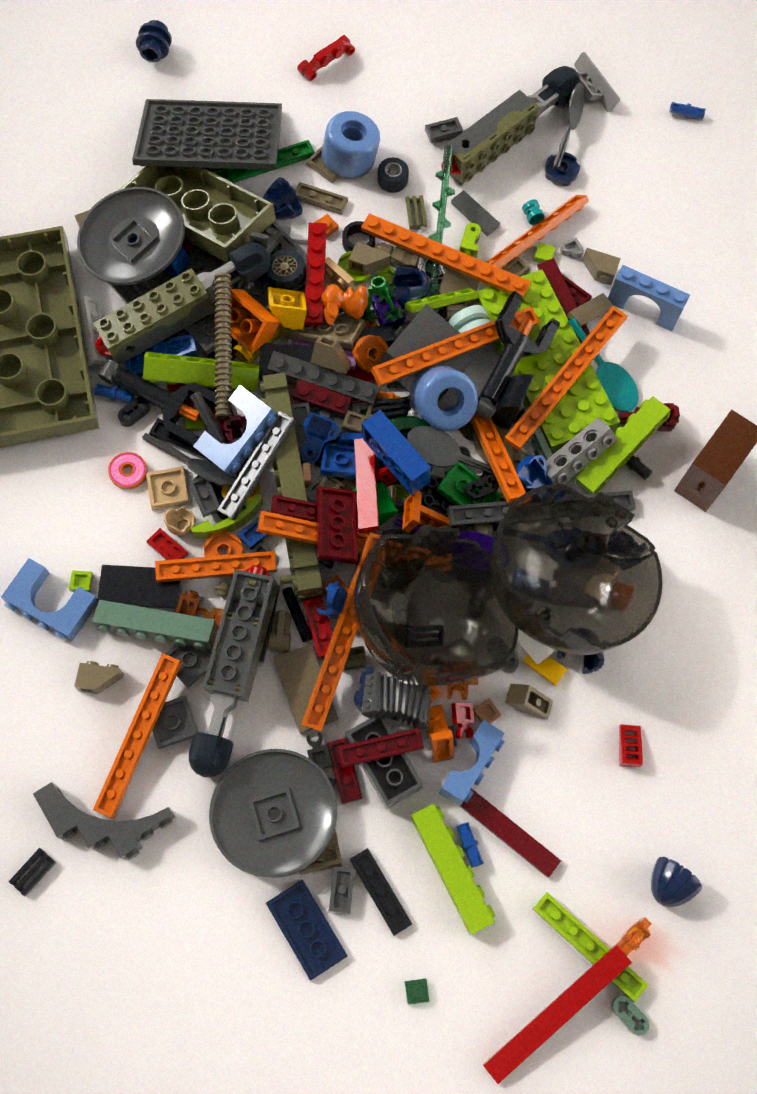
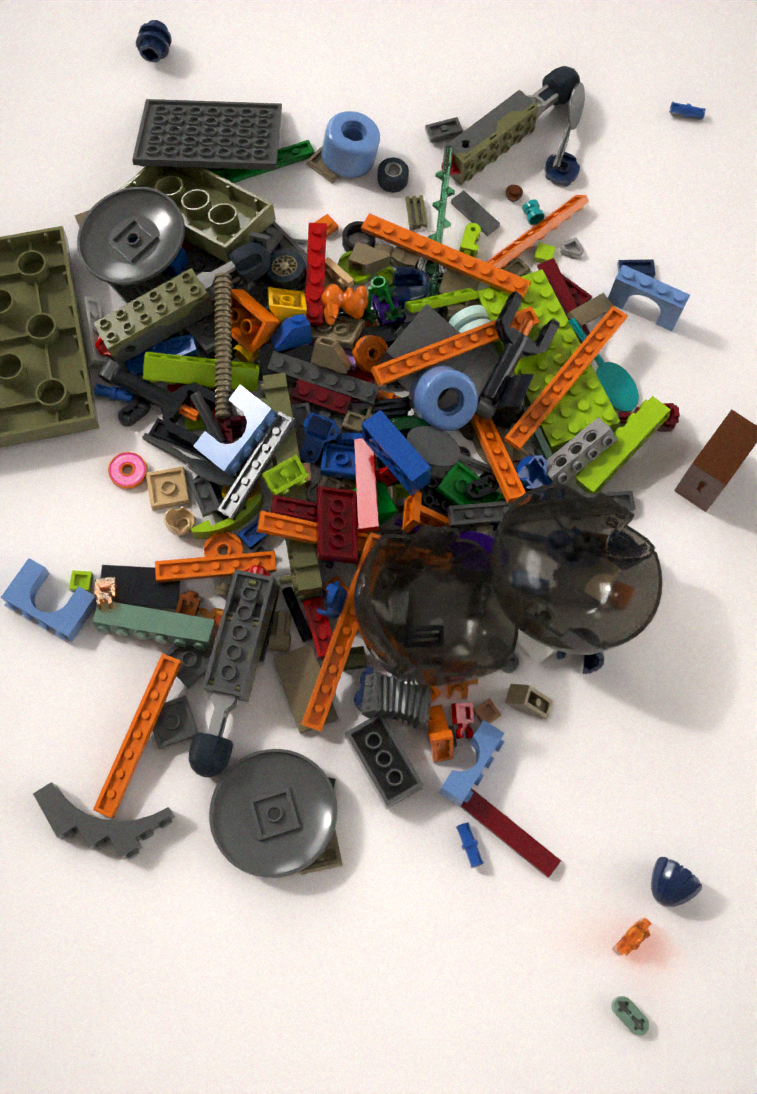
black tile [8,848,56,897] -> none
dark tan slope [74,661,124,694] -> none
red plate [146,528,189,560] -> none
dark blue hair [263,177,302,220] -> none
dark blue tile [266,879,348,981] -> none
dark tan tile [295,182,348,215] -> none
red plate [297,35,355,81] -> none
pearl dark grey plate [307,732,332,769] -> none
dark red tile [326,738,363,805] -> none
dark grey plate [329,866,355,914] -> none
dark red tile [337,728,424,769] -> none
black tile [349,848,412,936] -> none
clear green tile [404,978,430,1005] -> none
lime brick [410,803,495,935] -> none
red tile [483,944,632,1084] -> none
yellow tile [523,654,568,686] -> none
lime plate [532,892,648,1002] -> none
light grey bracket [574,52,620,112] -> none
dark tan slope [582,248,621,285] -> none
red slope [619,724,643,767] -> none
black pin [626,455,652,480] -> none
none -> clear orange plate [94,577,116,610]
none -> lime bracket [261,455,310,496]
none -> blue slope [270,314,311,352]
none -> reddish brown plate [505,184,523,202]
none -> dark blue tile [617,259,656,278]

